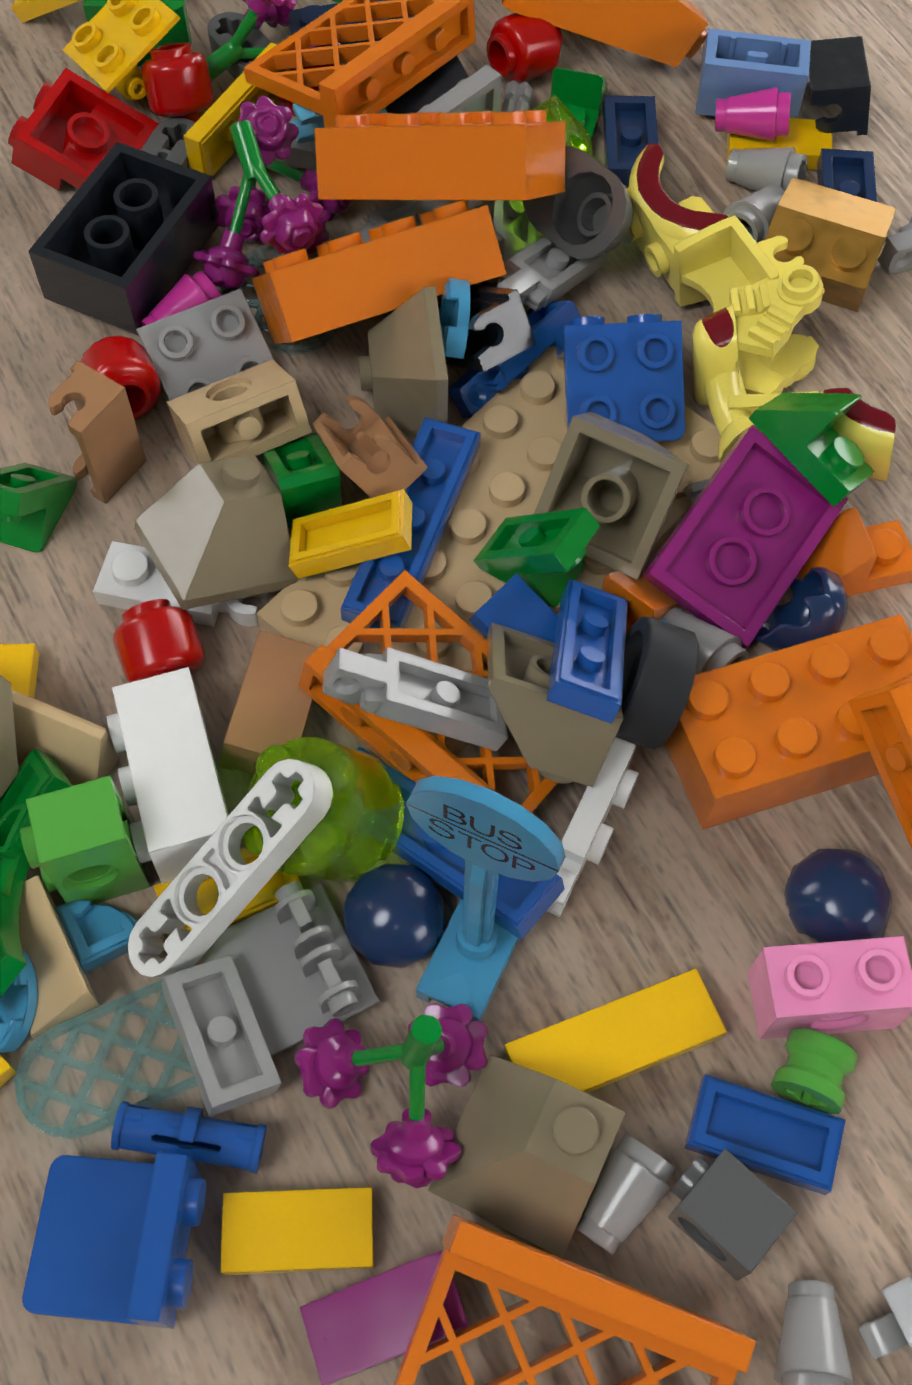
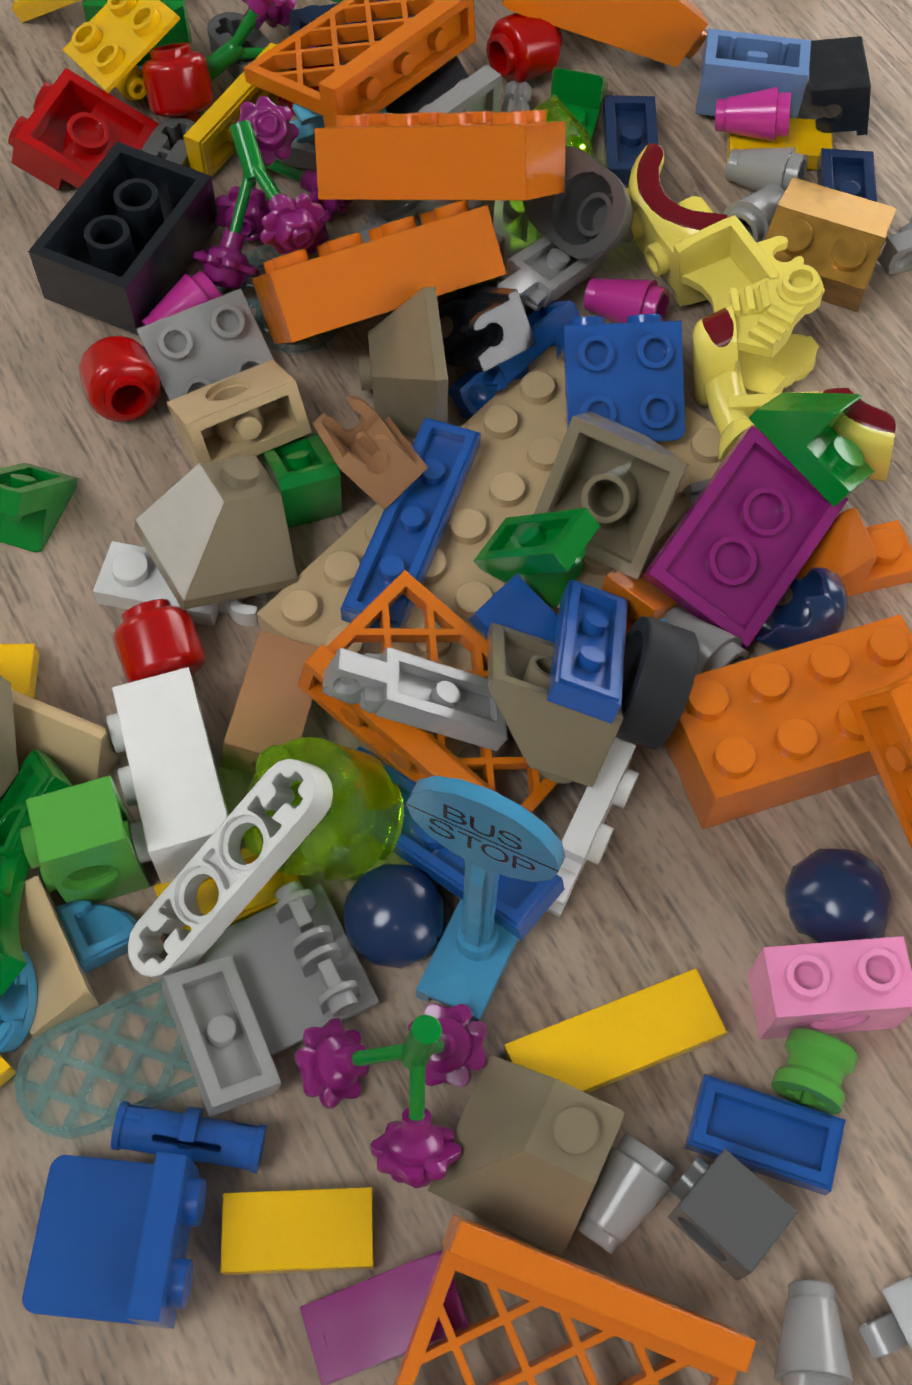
medium nougat hinge [48,361,146,504] -> none
yellow tile [288,489,412,579] -> none
dark azure tile [439,278,470,359] -> none
none -> dark pink cone [584,277,669,323]

